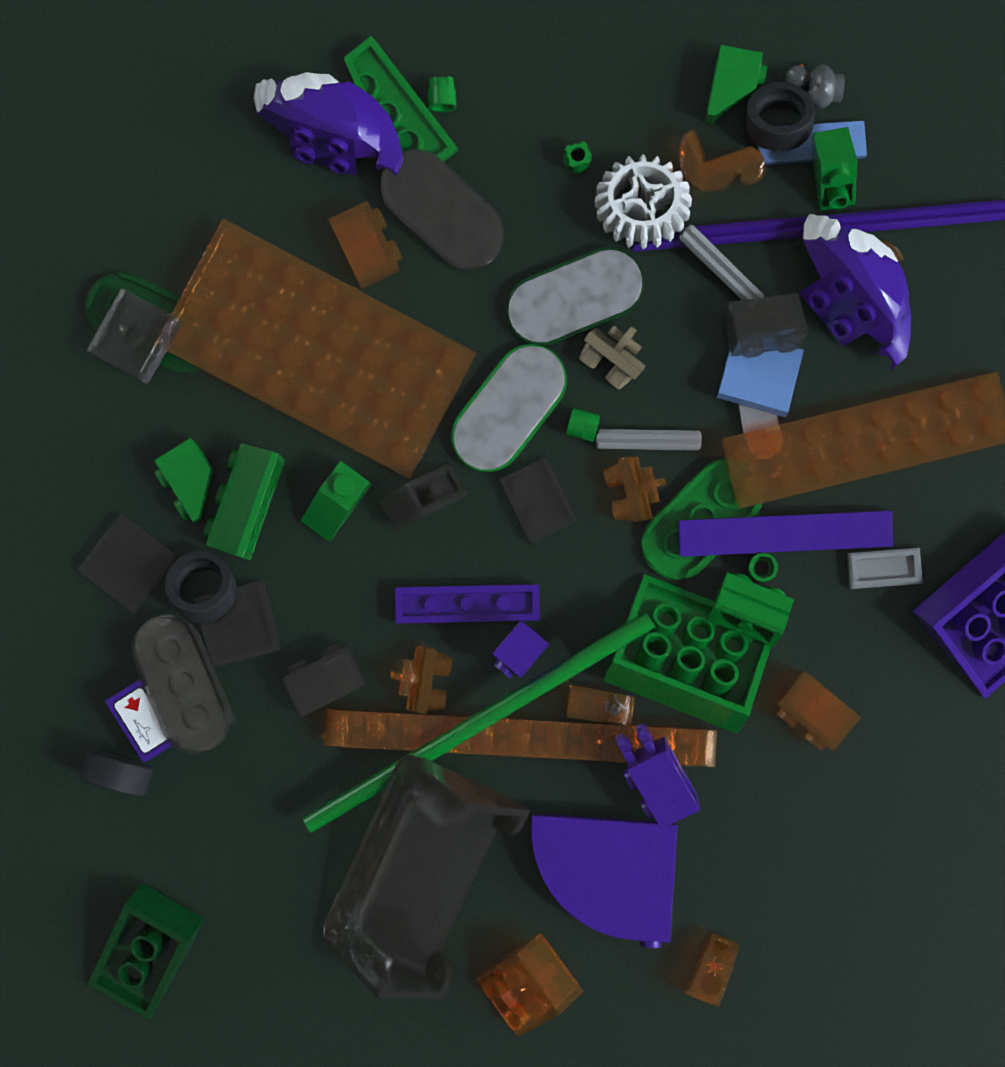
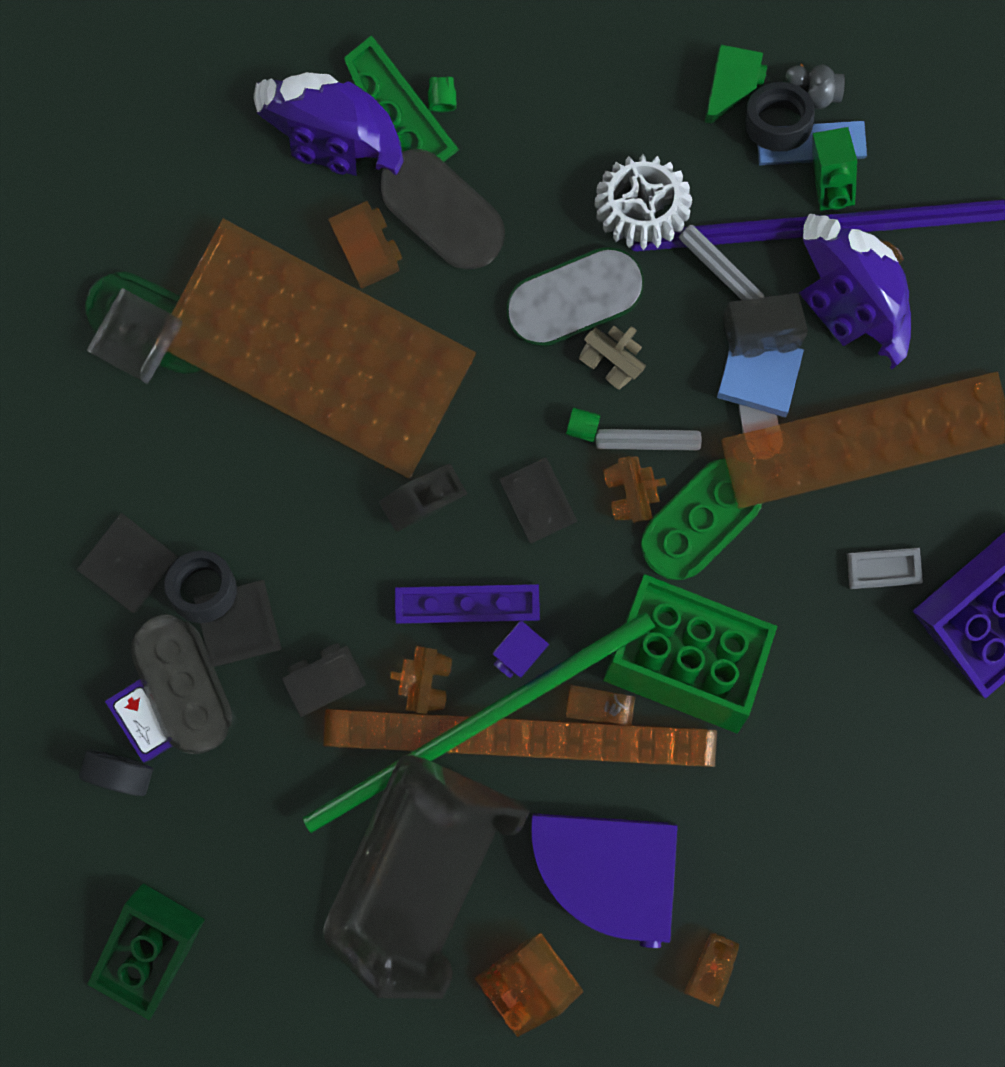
green slope [154,438,215,523] -> none
green slope [203,443,285,560] -> none
green slope [301,461,372,542] -> none
flat silver tile [452,344,567,472] -> none
green hose [563,141,592,174] -> none
dark purple hinge [615,723,700,829] -> none
dark purple tile [677,510,893,557] -> none
clear orange animal [678,128,767,192] -> none
green brick [707,572,794,647] -> none
green hose [746,553,778,582] -> none
clear orange brick [773,671,861,751] -> none

